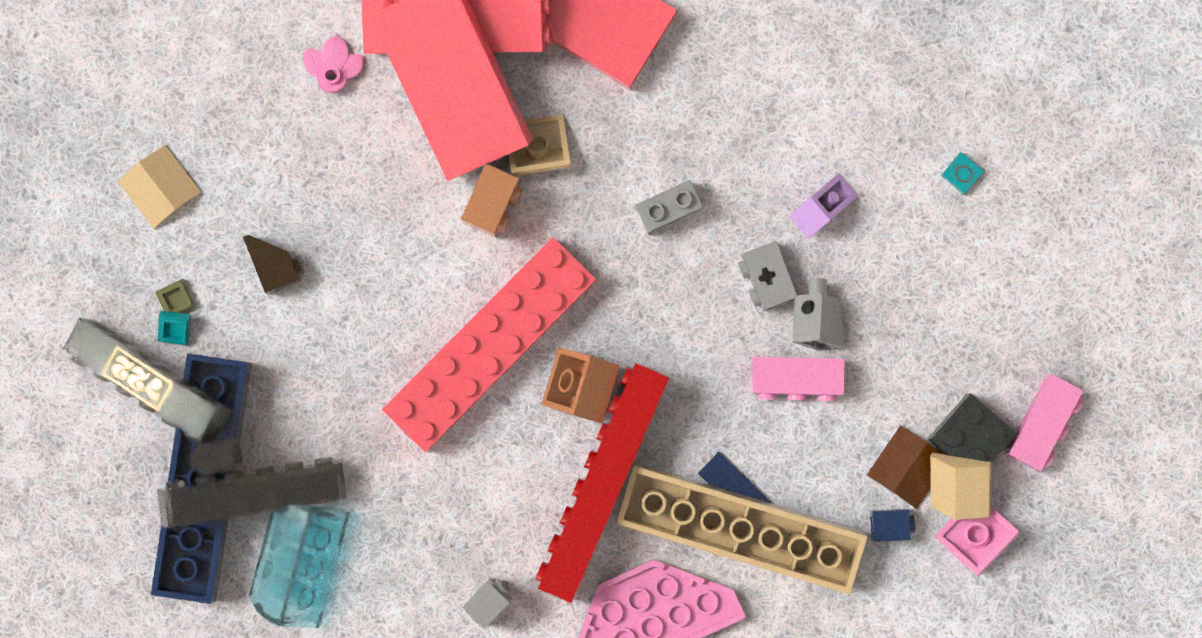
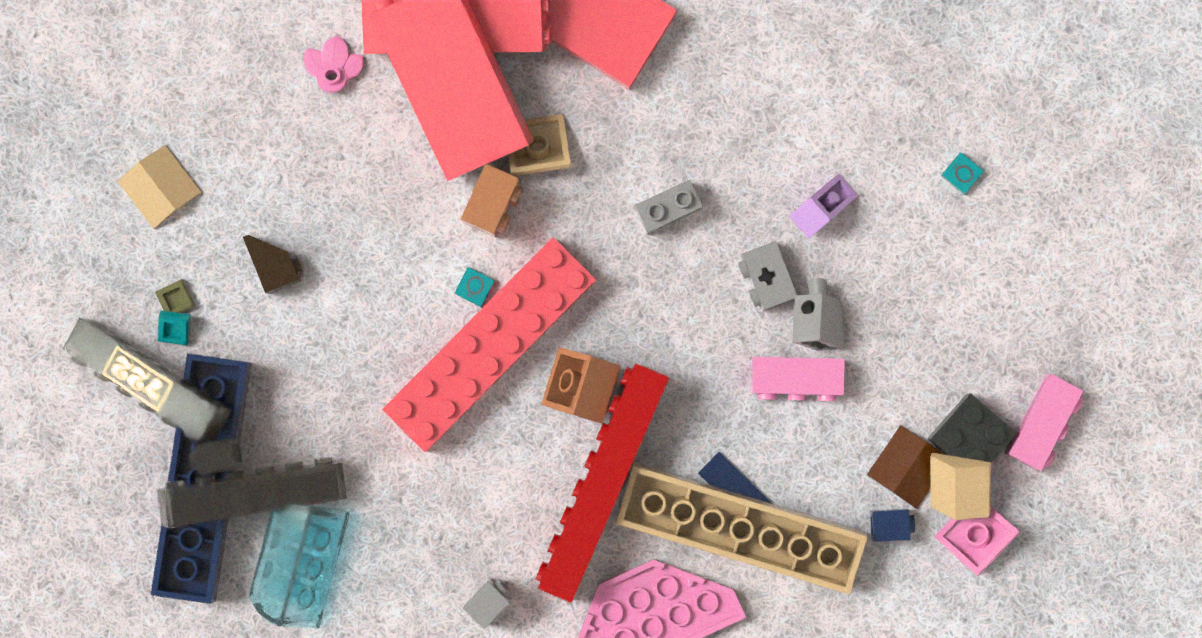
none -> teal tile [454,267,495,307]

